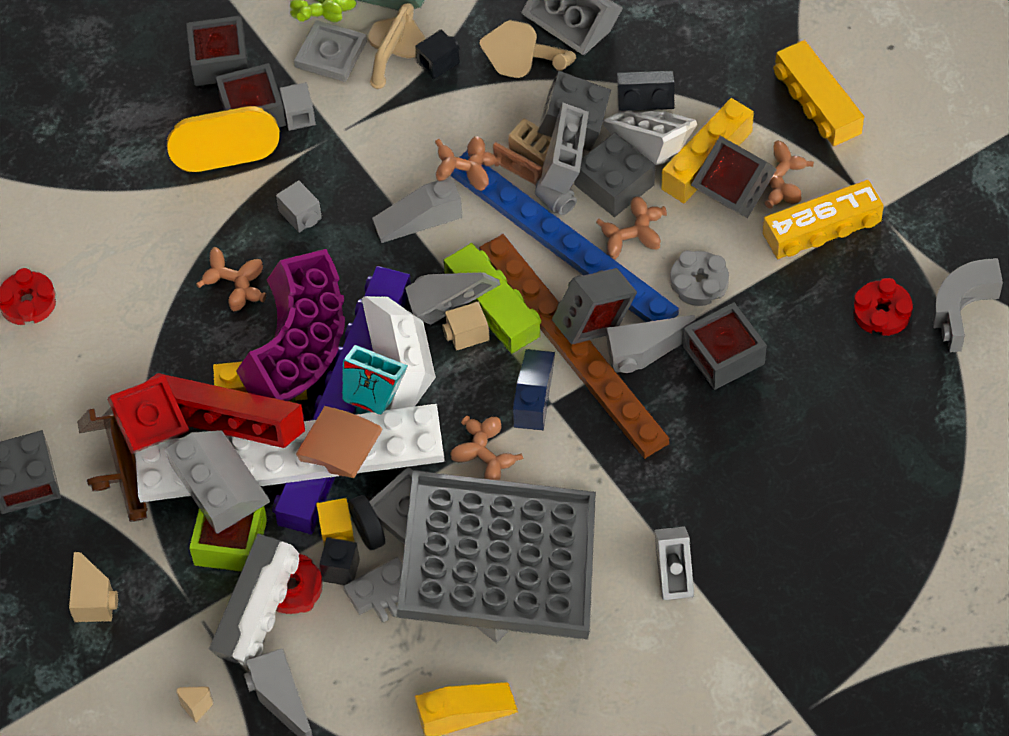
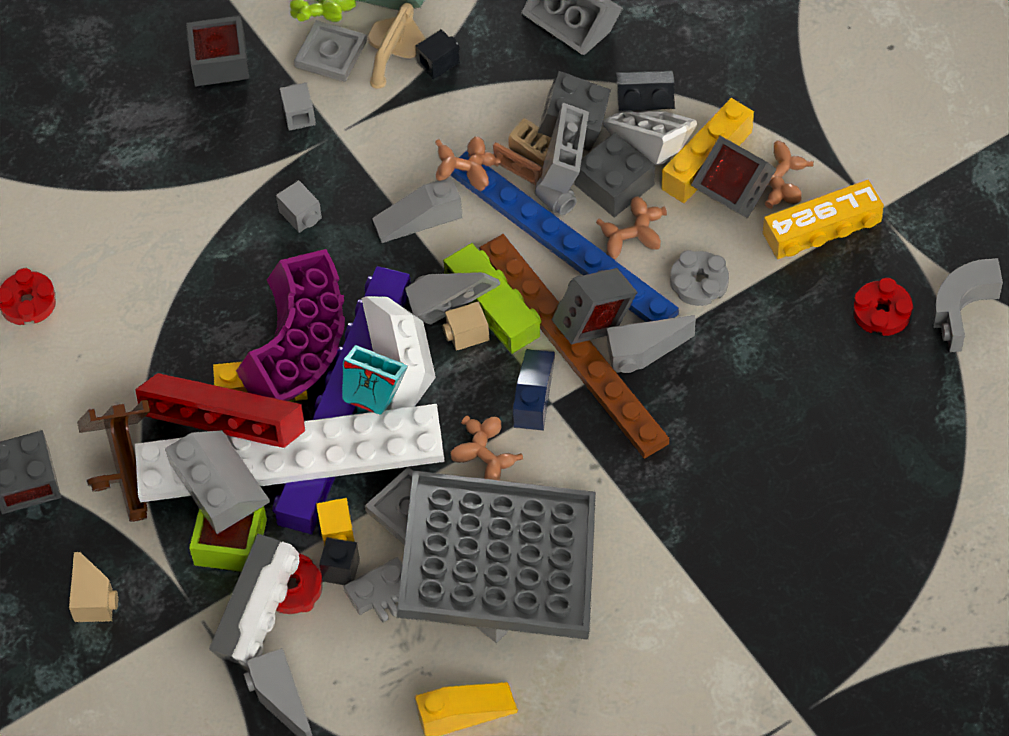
red plate [107,375,189,454] -> none
yellow tile [167,106,280,172] -> none
tan slope [177,686,213,723] -> none
nougat piece [196,247,266,311] -> none
piece [216,63,286,127] -> none
nougat slope [296,406,383,478] -> none
black tyre [348,495,385,551] -> none
tan piece [480,20,576,78] -> none
light grey slope [654,527,694,600] -> none
piece [683,302,767,390] -> none
yellow brick [774,40,864,147] -> none

